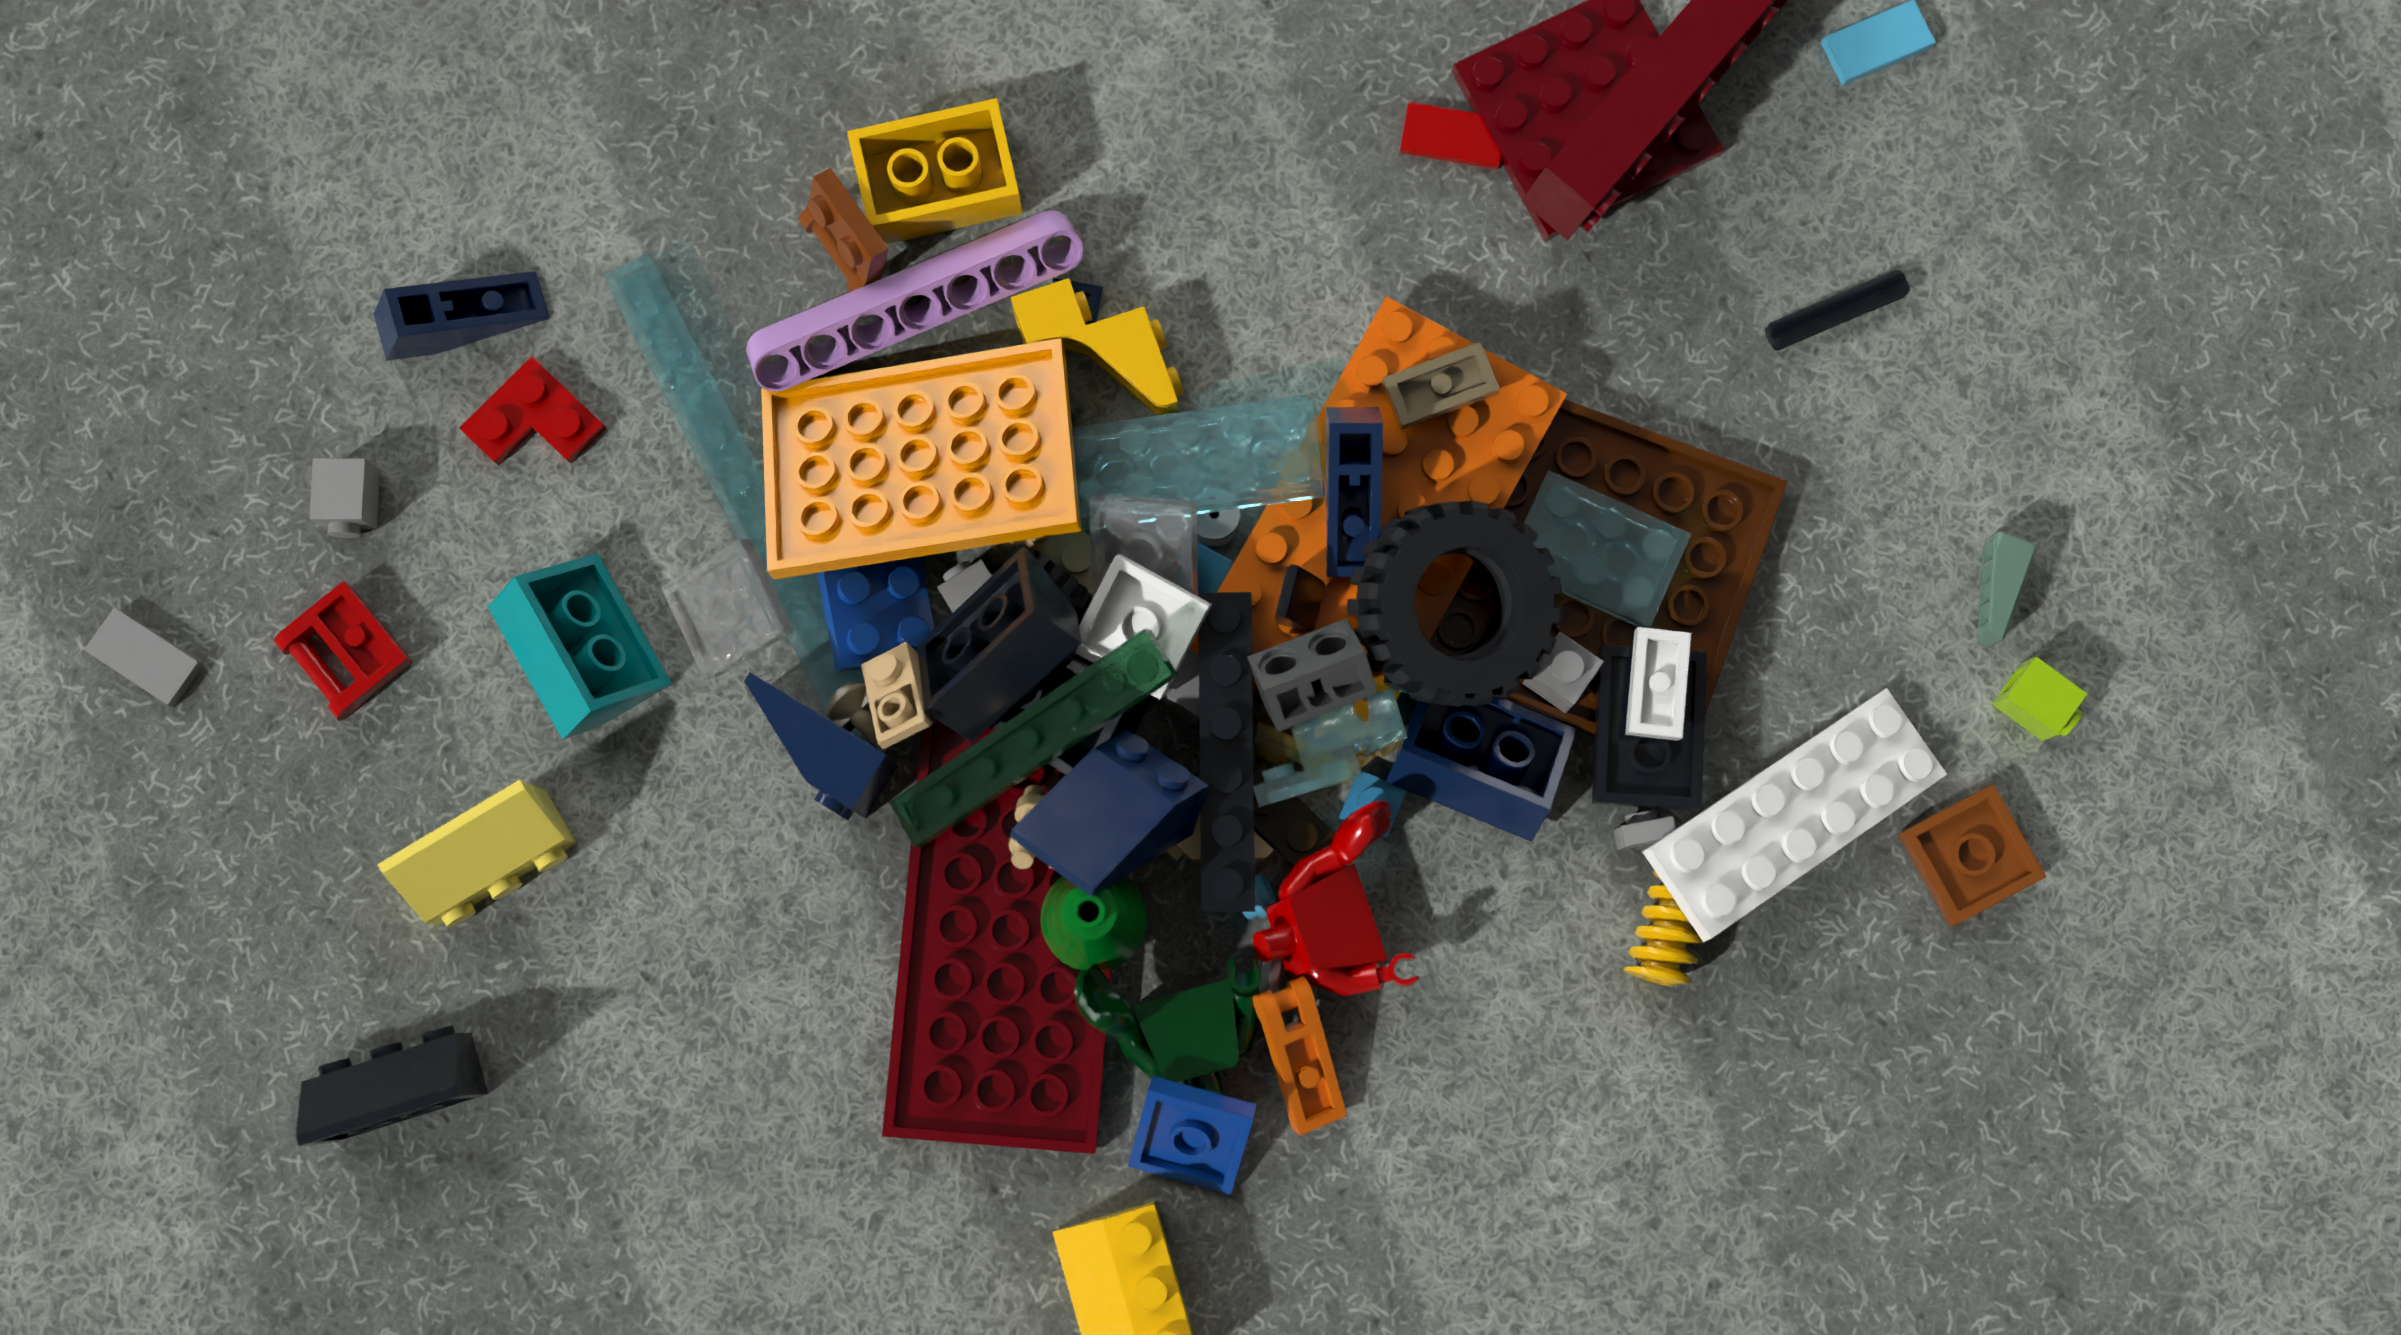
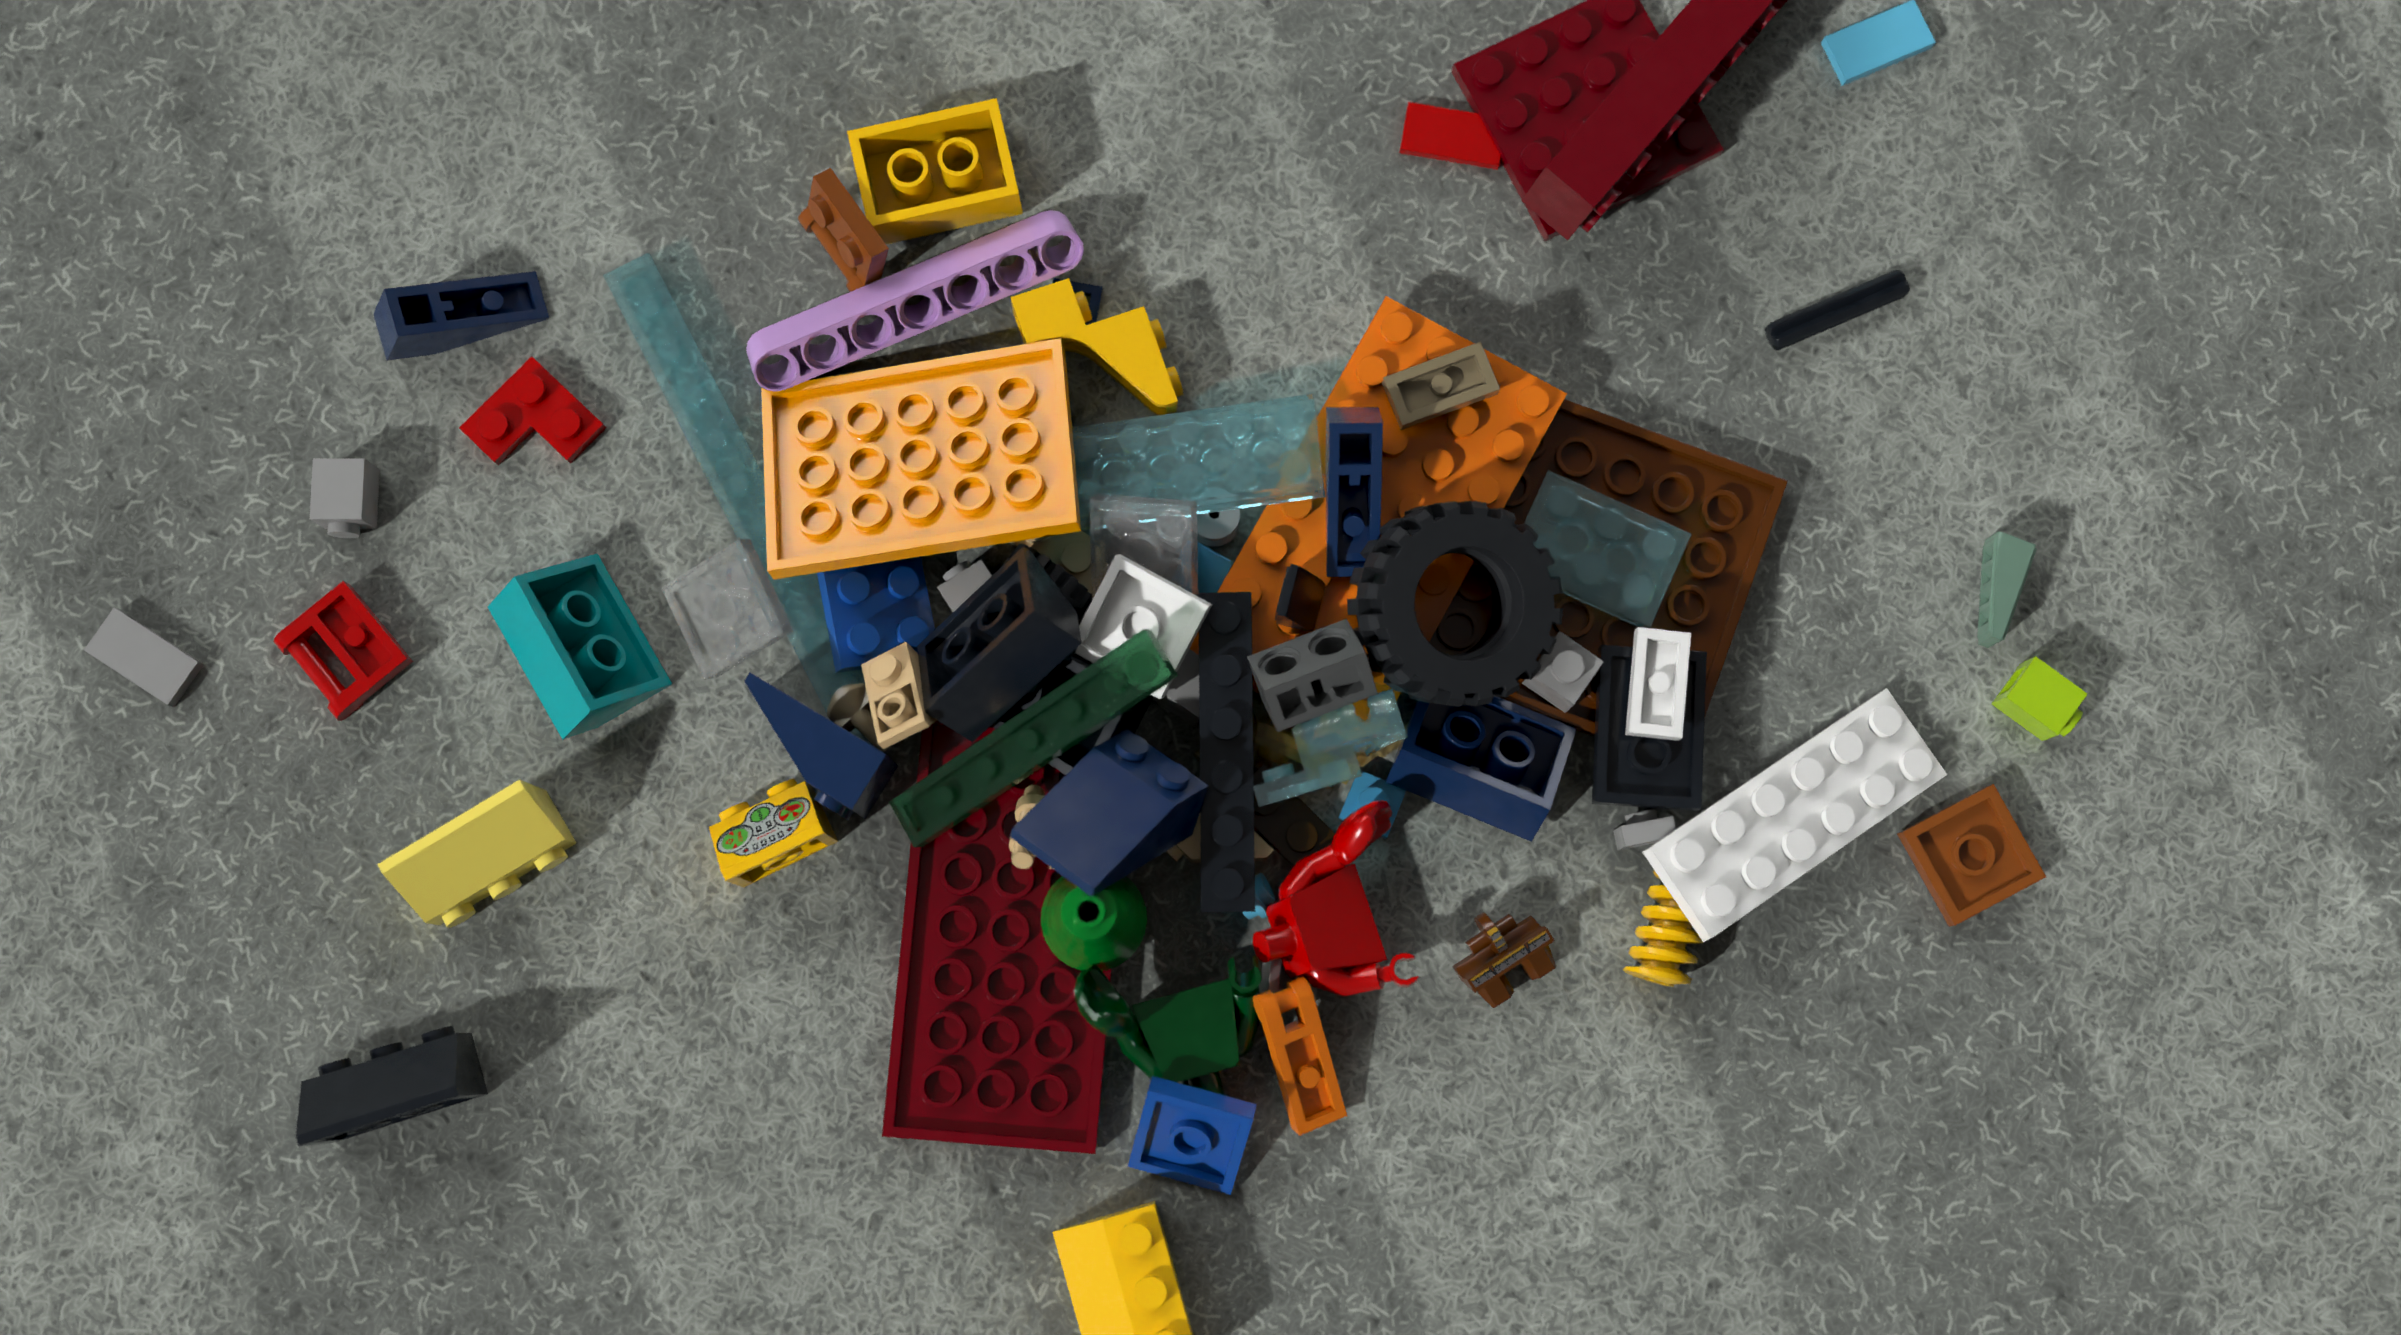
none -> yellow slope [709,779,838,888]
none -> reddish brown hips [1452,912,1556,1008]

